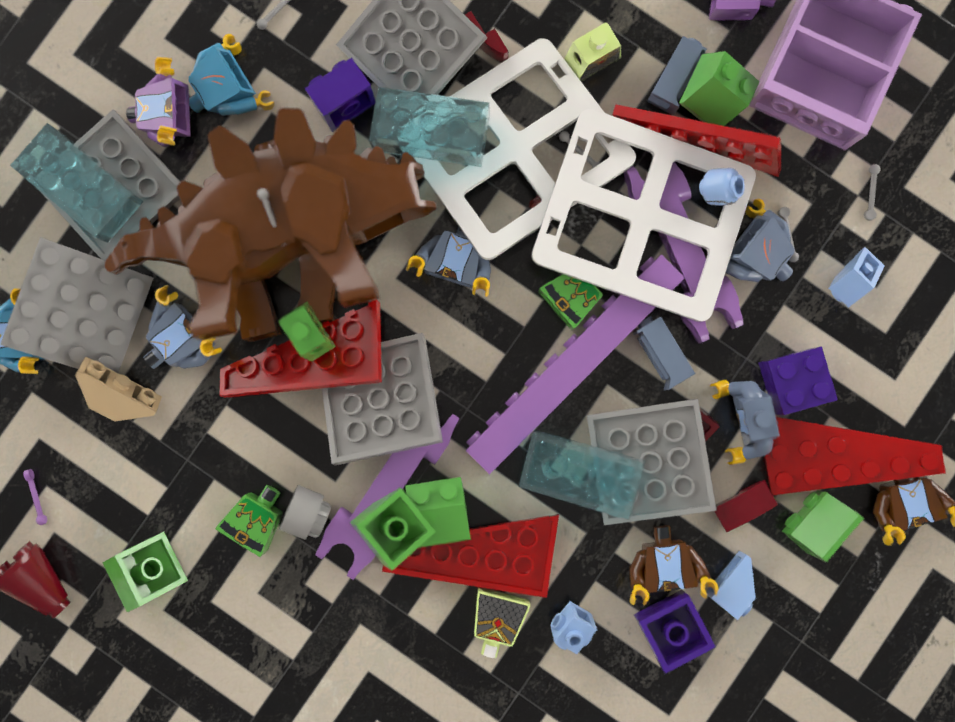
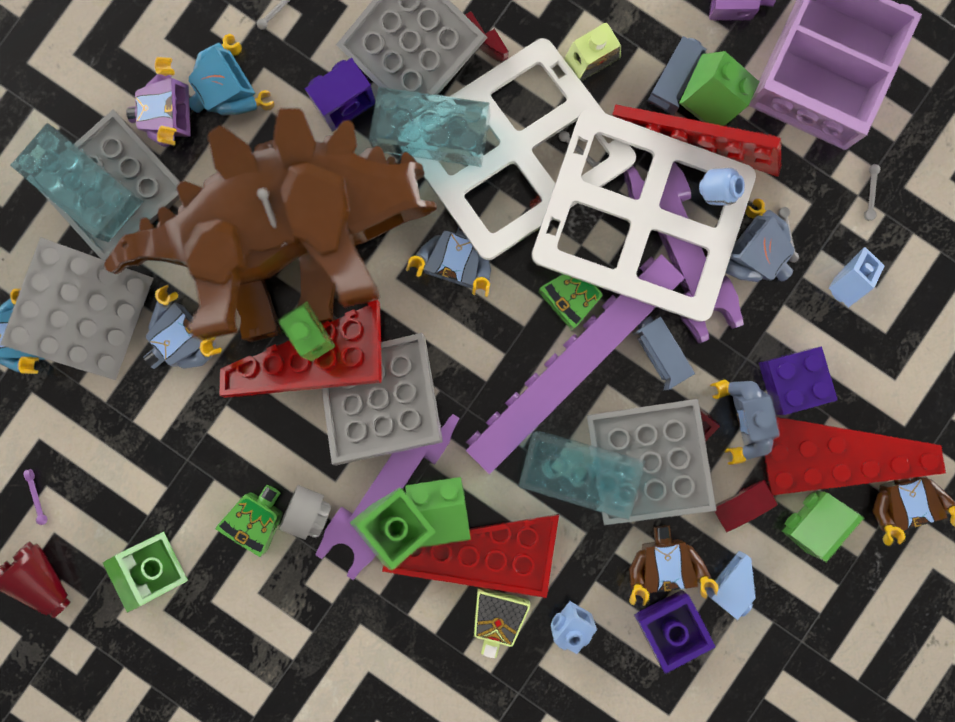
tan slope [76,357,162,421] -> none

